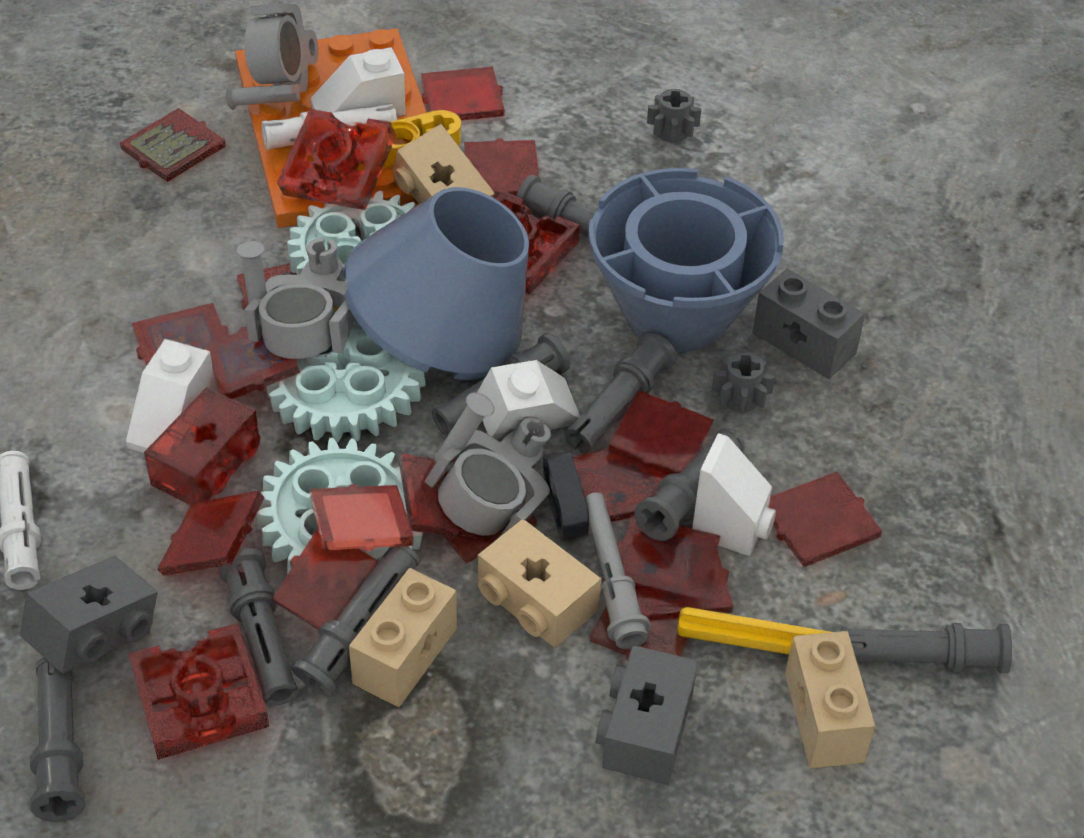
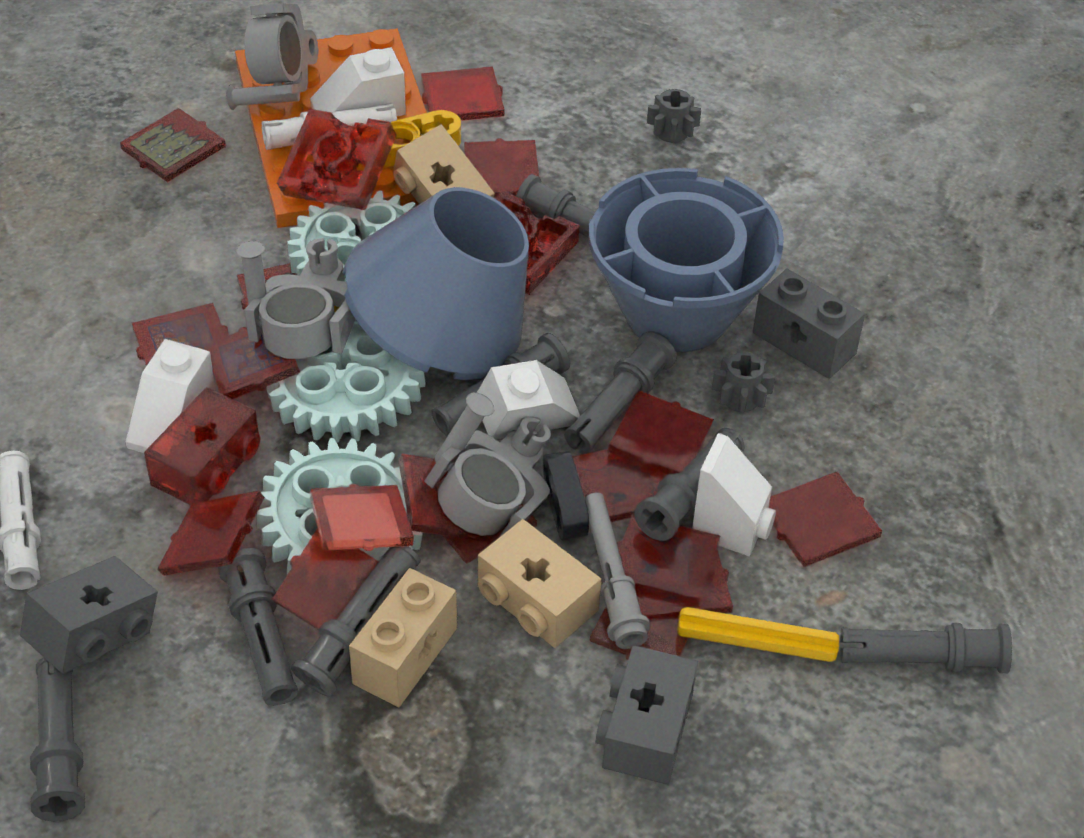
clear red brick [128,623,269,760] -> none
tan brick [785,631,875,769] -> none

